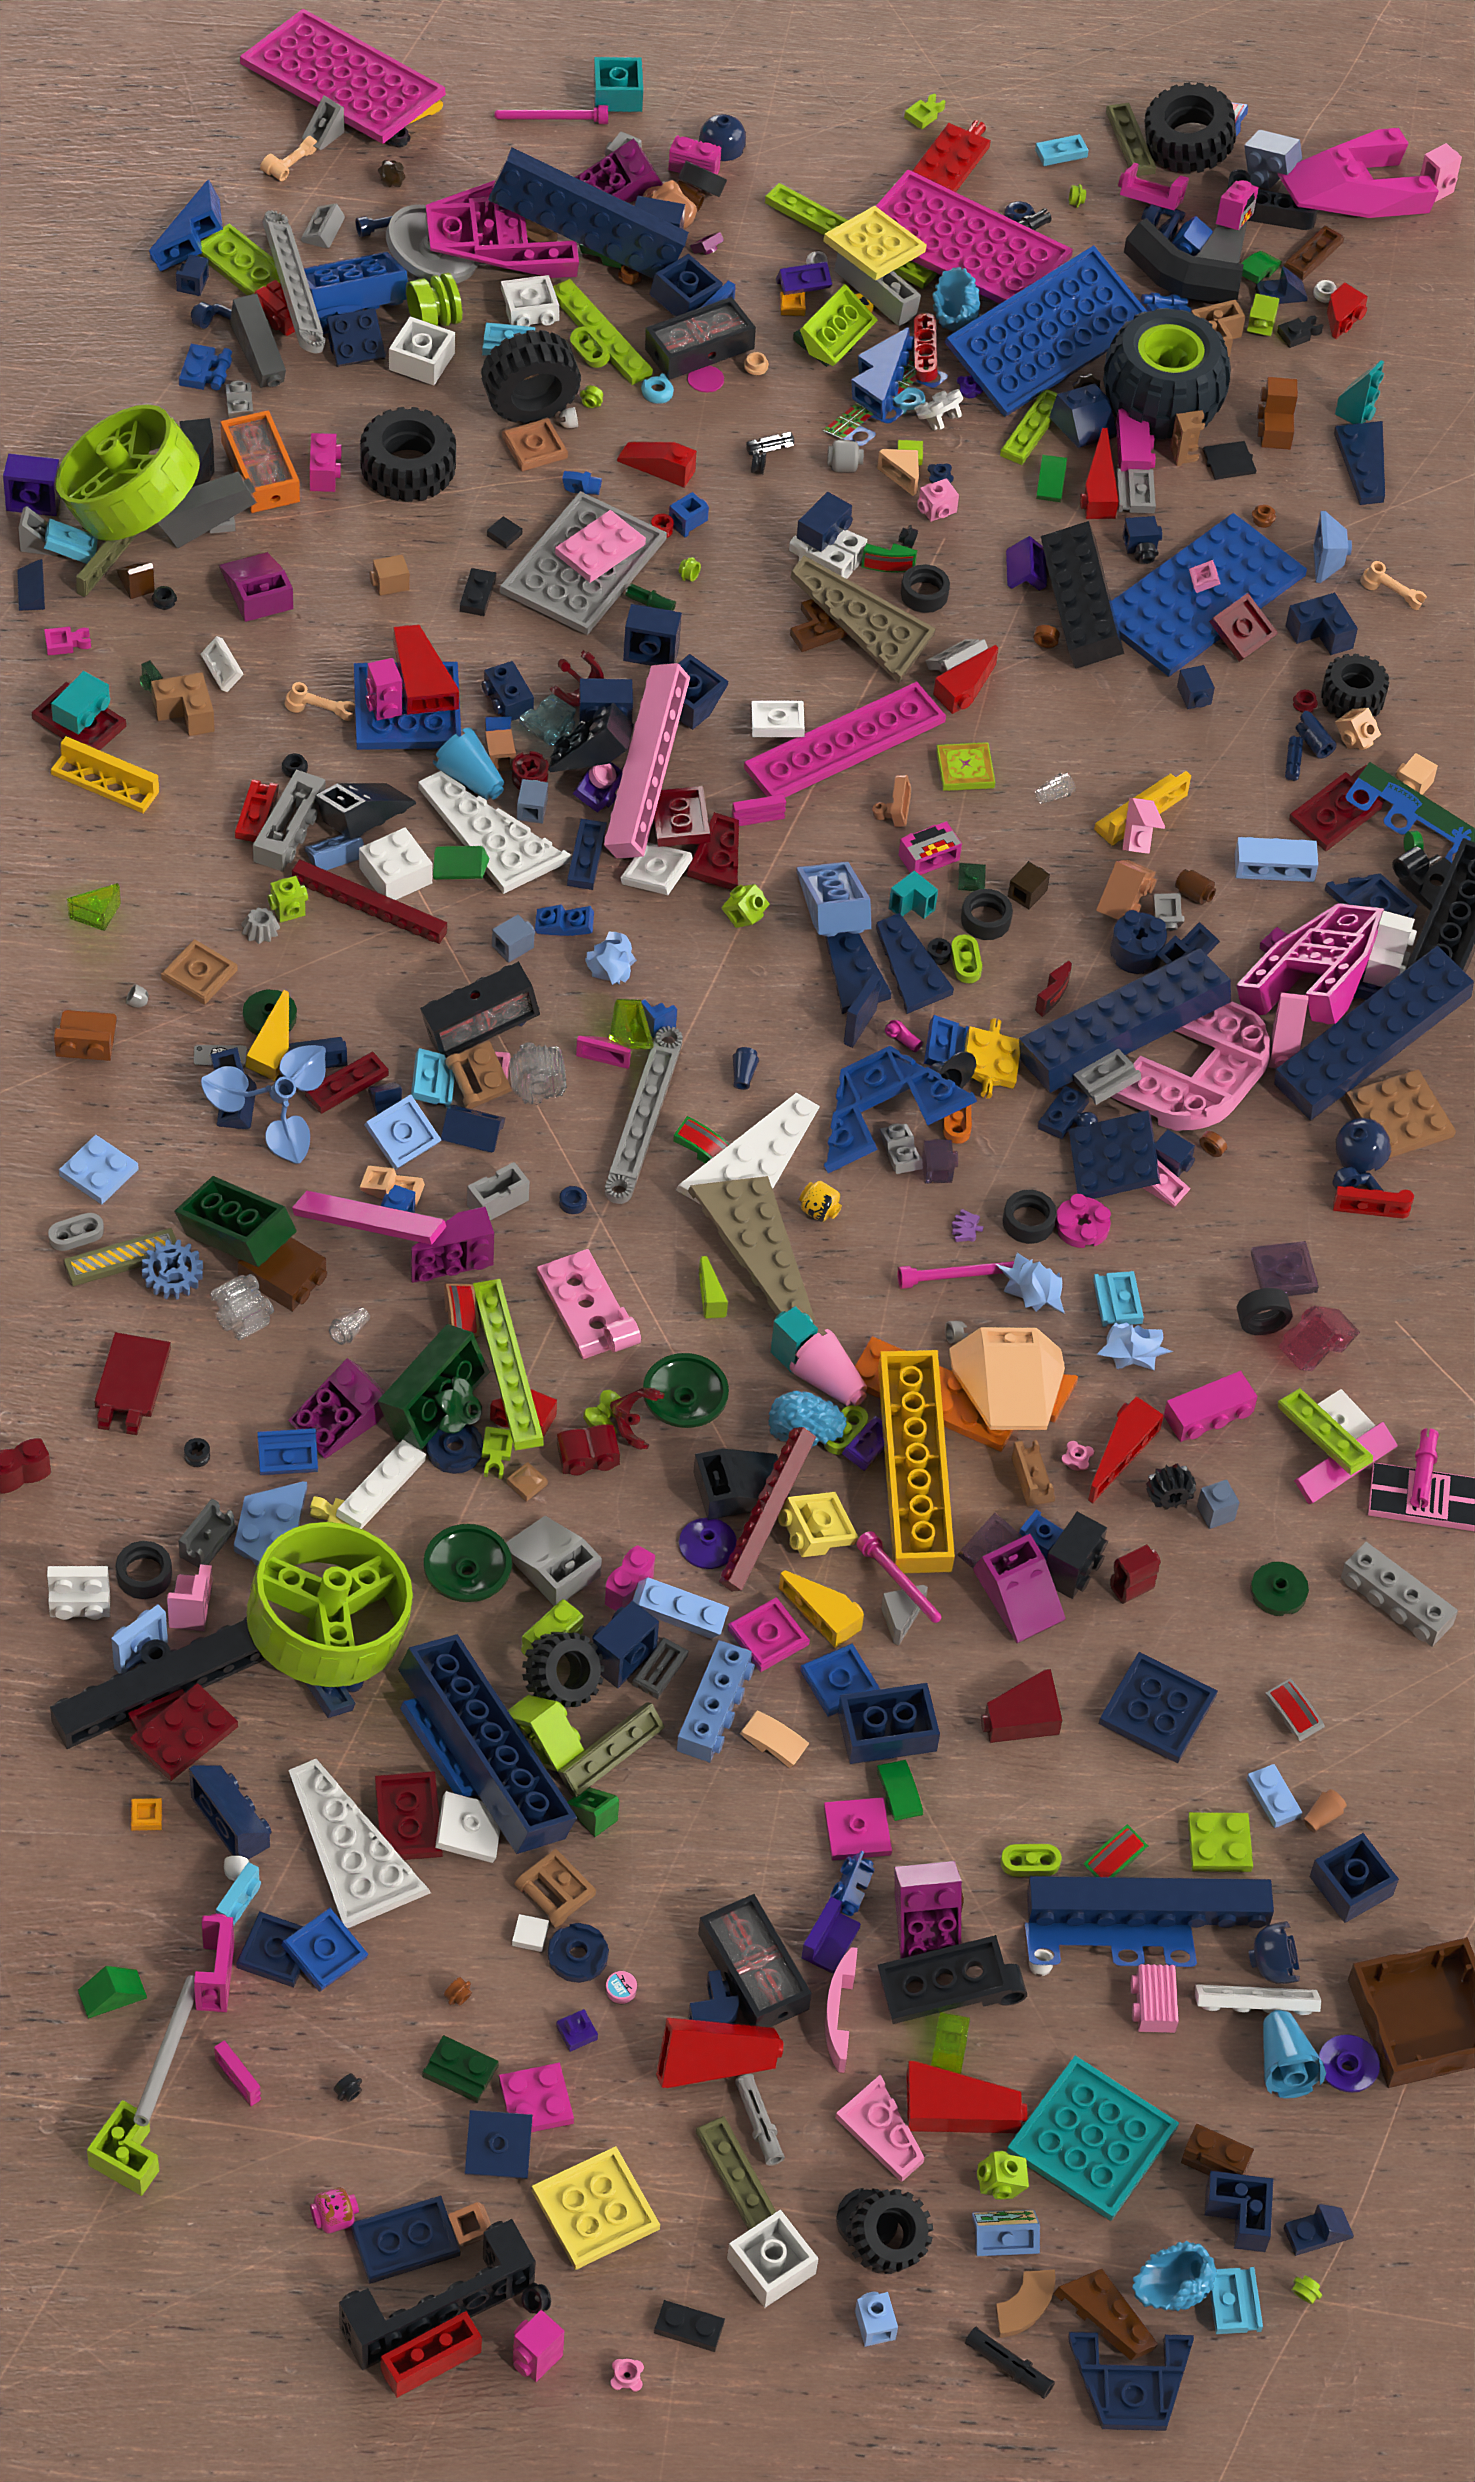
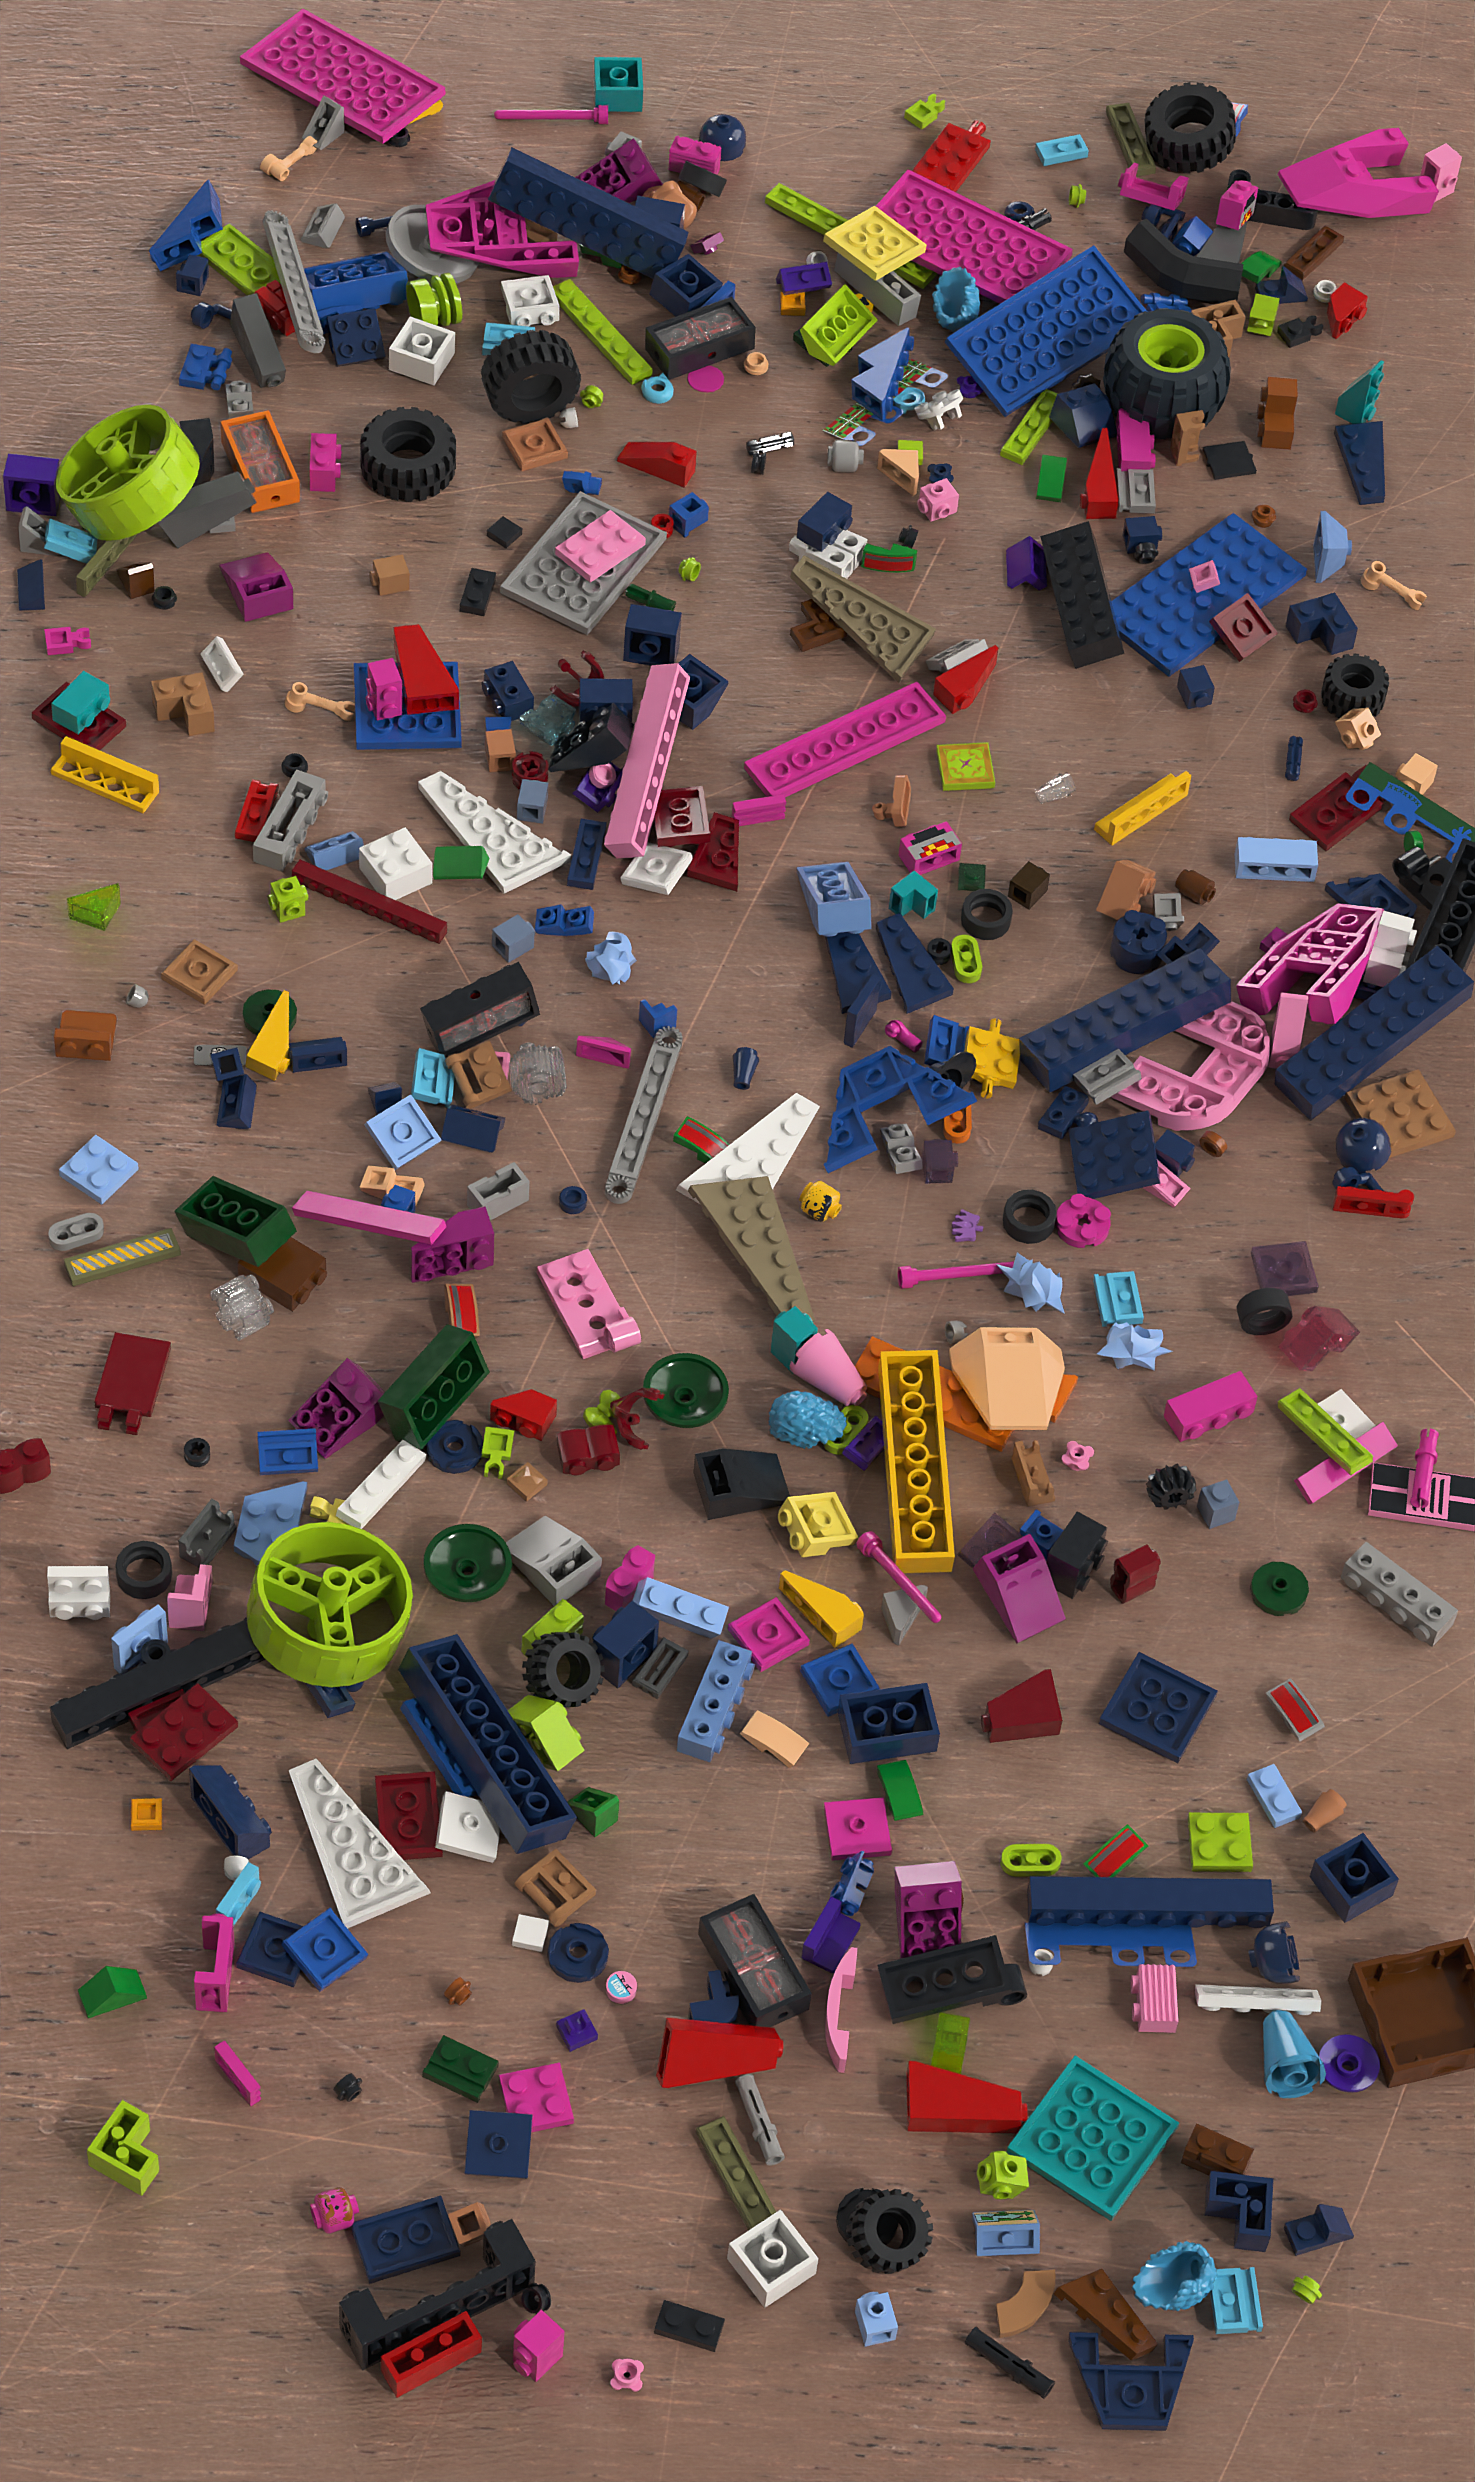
light grey piece [133,1975,195,2126] -> none
clear green plate [139,660,163,694] -> none
medium blue gear [142,1239,203,1299] -> none
medium blue plant [201,1045,326,1164] -> none
light grey piece [241,907,280,944] -> none
dark red plate [305,1051,389,1114] -> none
black slope [316,783,416,840] -> none
clear cone [329,1307,370,1345] -> none
dark brown piece [378,160,406,187] -> none
dark azure cone [433,727,504,800] -> none
dark green plate [434,1377,482,1433] -> none
lime plate [473,1279,544,1451] -> none
light yellow plate [532,2146,660,2270] -> none
olive tile [558,1702,665,1797] -> none
lime plate [570,326,610,368] -> none
clear neon green slope [609,999,654,1049] -> none
dark purple dish [679,1518,737,1569] -> none
lime slope [698,1256,728,1319] -> none
piece [719,1427,816,1592] -> none
lime brick [721,884,770,928] -> none
white plate [752,701,805,737] -> none
bright pink wing [835,2075,925,2182] -> none
black tyre [900,564,950,613] -> none
red beam [914,313,938,382] -> none
dark orange tile [1033,625,1060,648] -> none
dark red slope [1035,960,1072,1017] -> none
red slope [1088,1396,1164,1503] -> none
bright pink slope [1122,798,1165,853] -> none
sand blue brick [1244,129,1302,190] -> none
dark blue hinge [1295,711,1337,759] -> none

